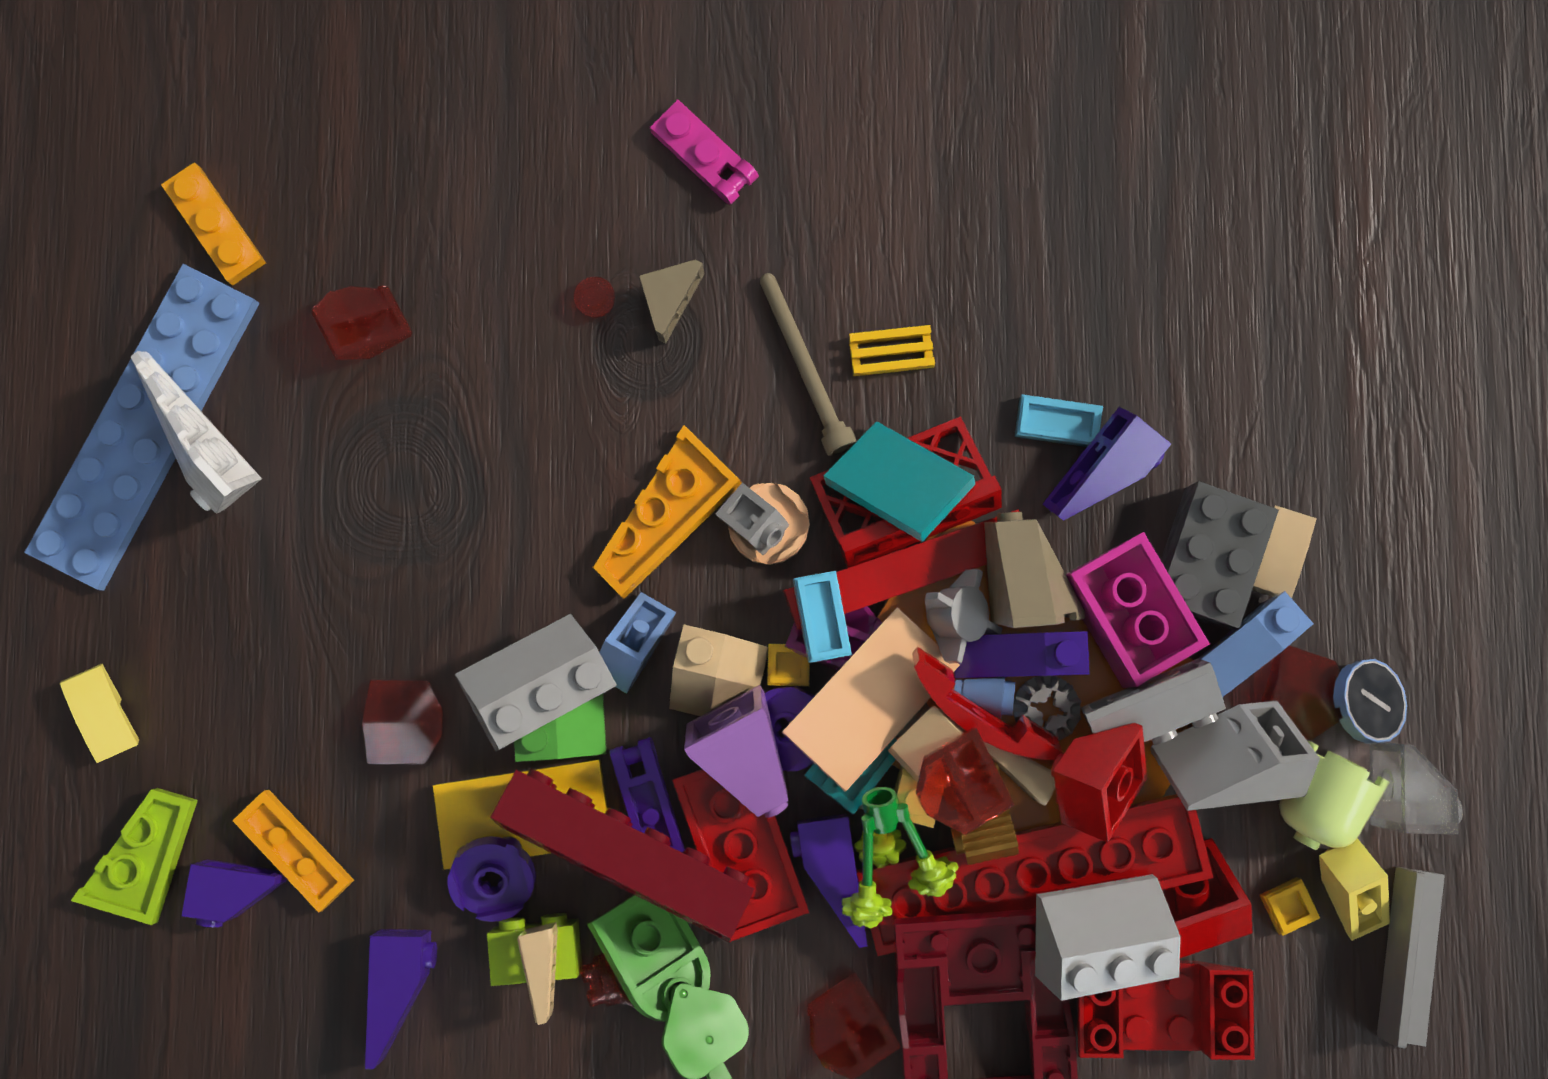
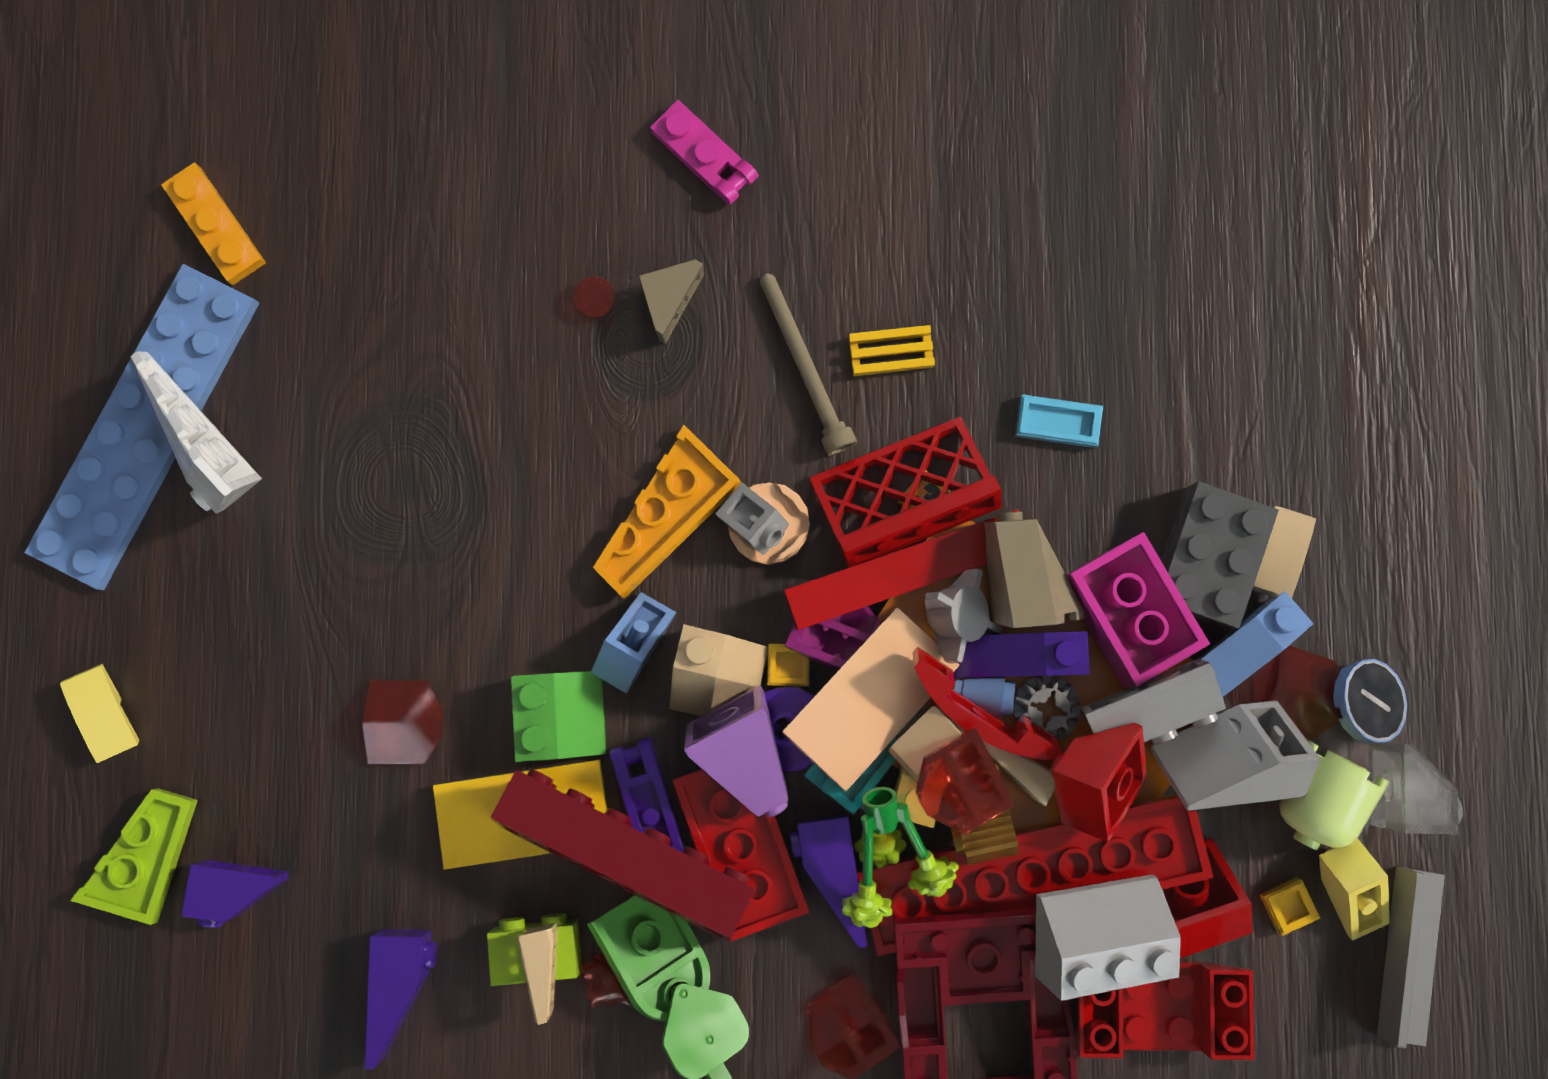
light orange plate [232,790,354,913] -> none
clear red slope [311,286,412,360] -> none
dark purple plate [447,836,535,922] -> none
light grey slope [455,614,617,751] -> none
medium azure tile [793,571,852,663] -> none
teal tile [824,421,975,542] -> none
slope [1042,406,1171,521] -> none

